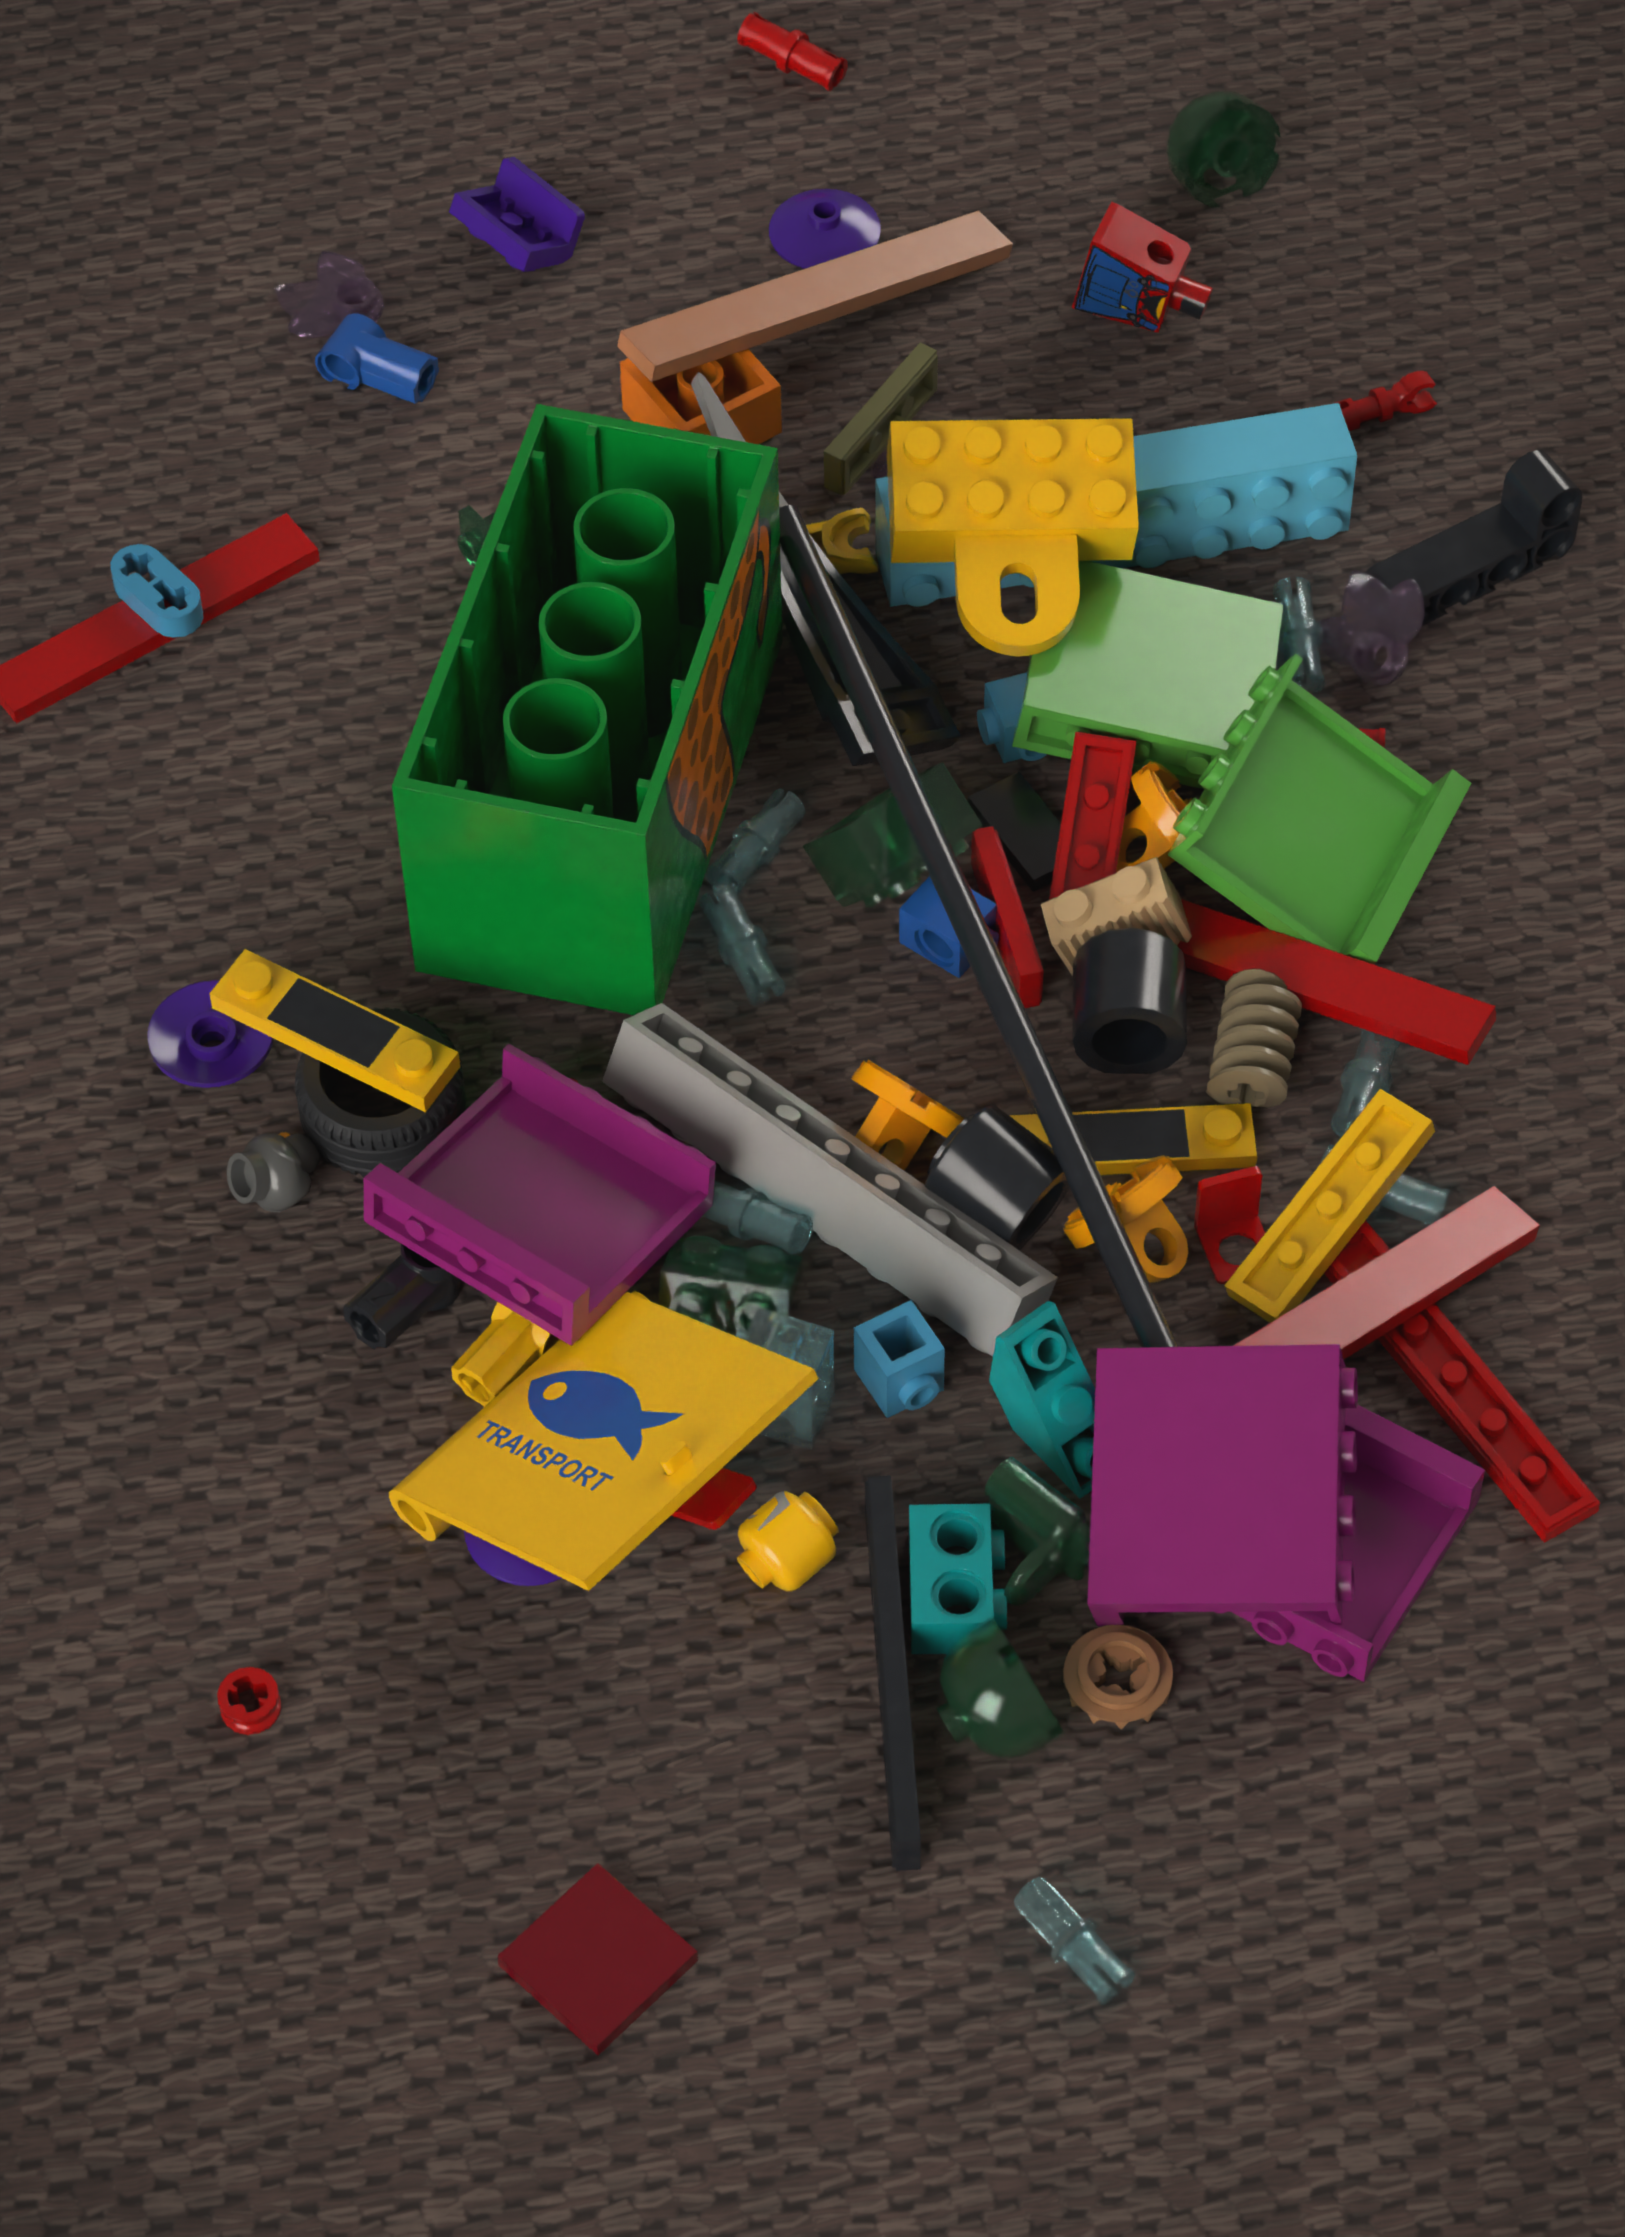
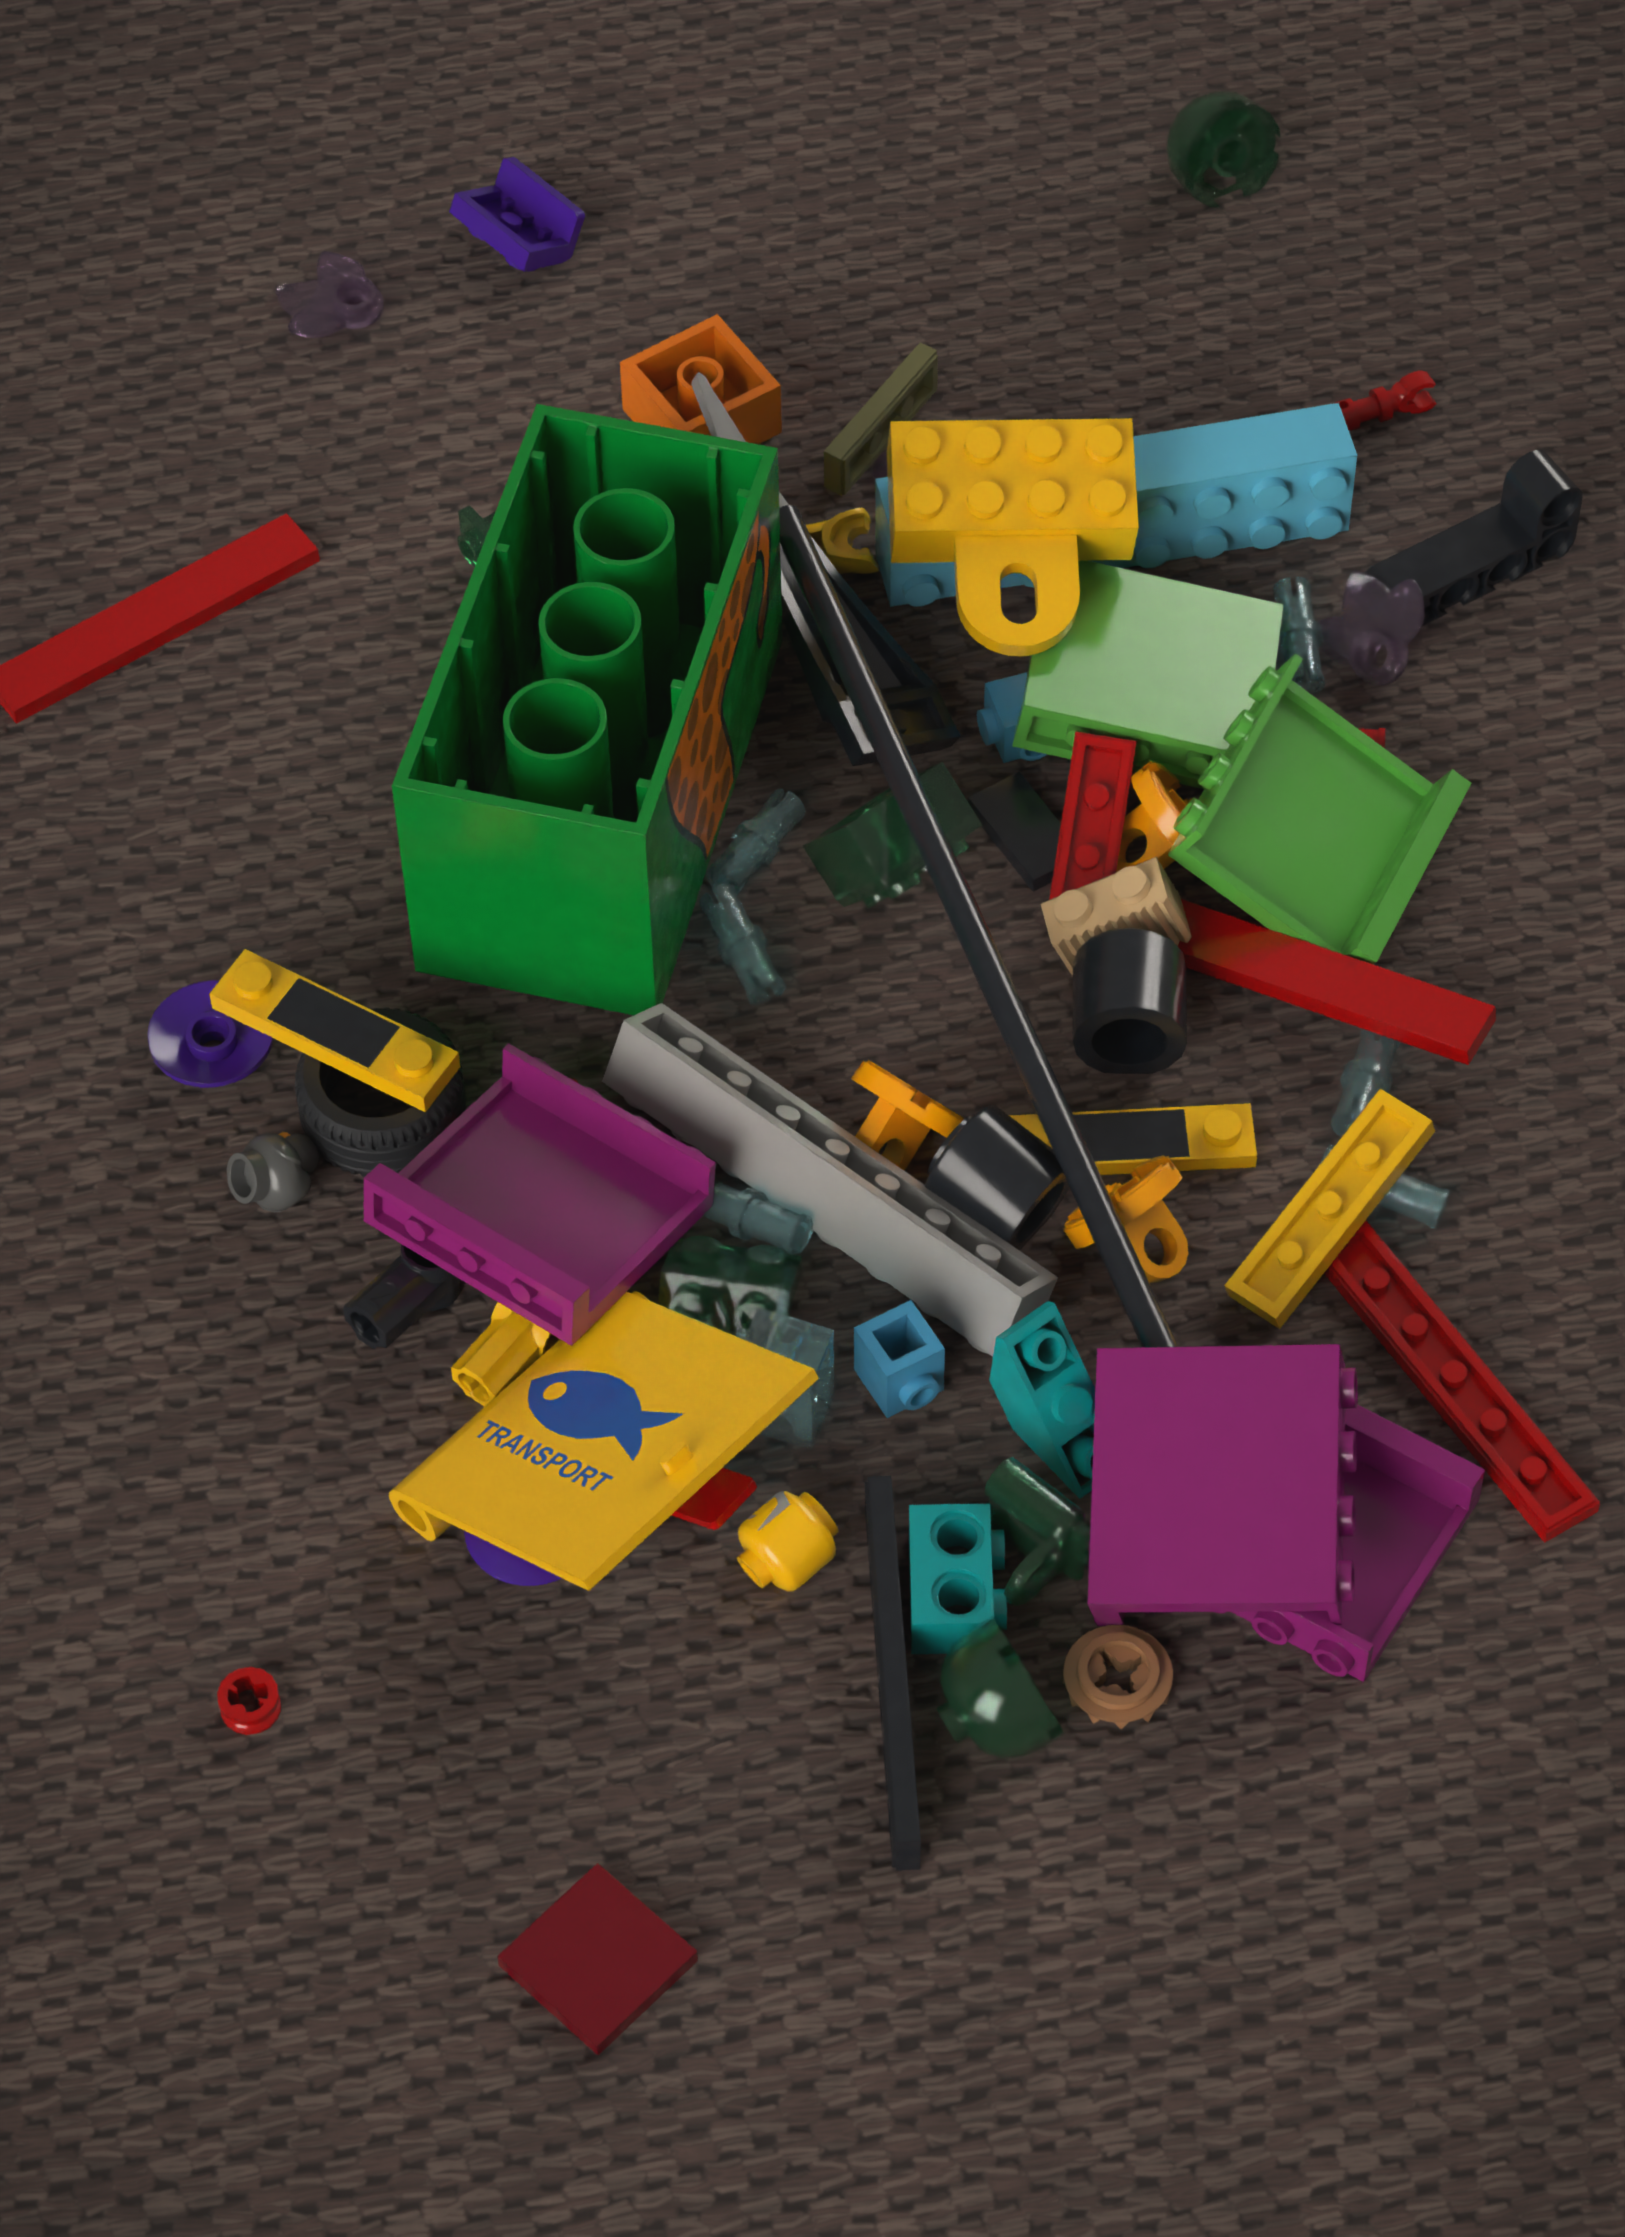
dark azure beam [110,544,204,638] -> none
blue piece [315,313,439,404] -> none
nougat tile [617,210,1013,382] -> none
red pin [737,12,848,92] -> none
dark purple dish [769,189,881,269] -> none
blue brick [899,876,999,978] -> none
red tile [971,826,1044,1008] -> none
clear light blue axle [1014,1877,1135,2005] -> none
torso [1072,202,1213,333] -> none
red bracket [1194,1166,1265,1284] -> none
dark tan piece [1206,969,1302,1108] -> none
tile [1233,1186,1540,1359] -> none

